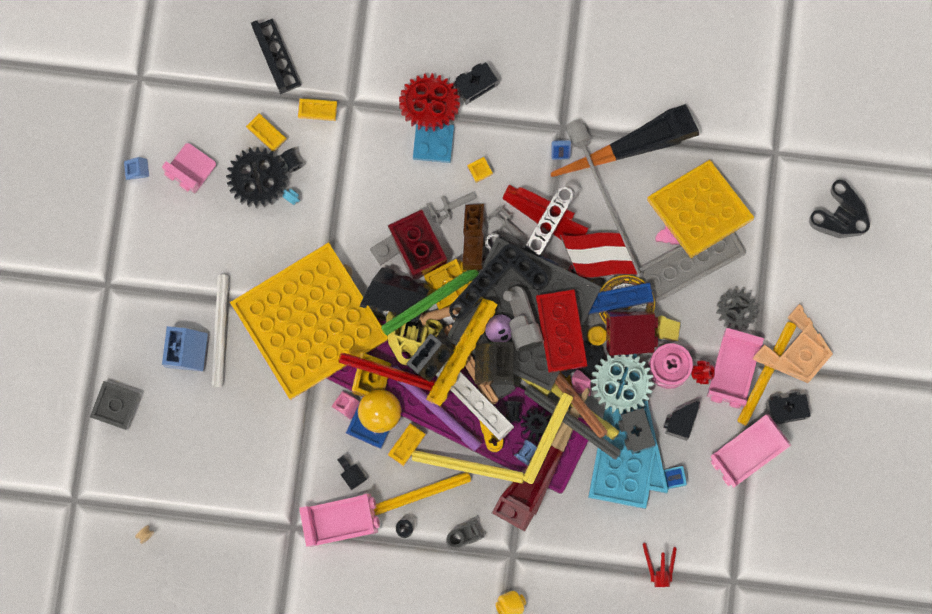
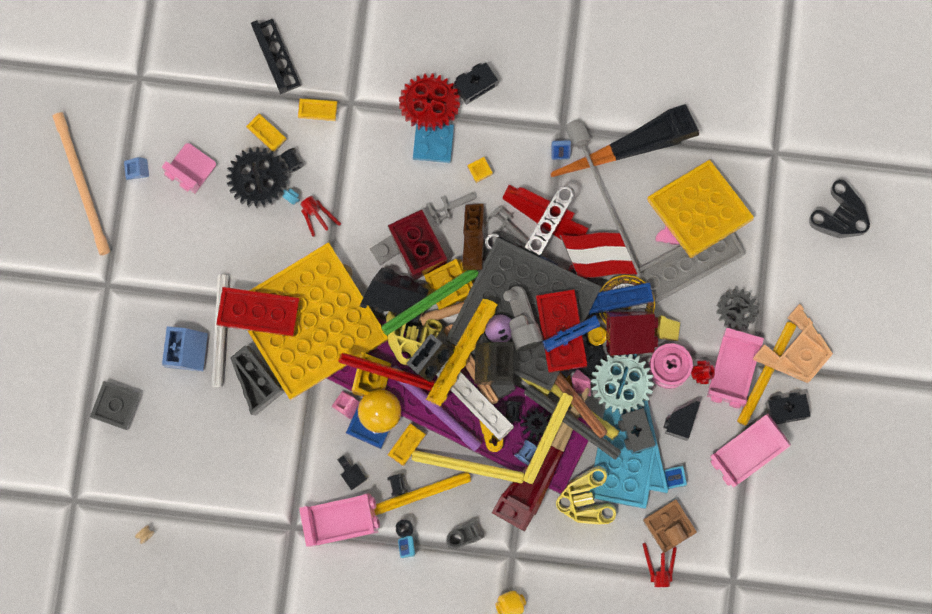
black beam [449,244,548,322] -> none
none -> light nougat piece [52,112,111,256]
none -> red plate [216,287,300,337]
none -> dark grey wedge [230,345,285,416]
none -> red plant [300,196,341,237]
none -> black bush [387,473,408,497]
none -> slope [398,536,415,558]
none -> blue pin [542,315,600,352]
none -> light yellow connector [556,466,616,524]
none -> medium nougat plate [643,499,697,553]

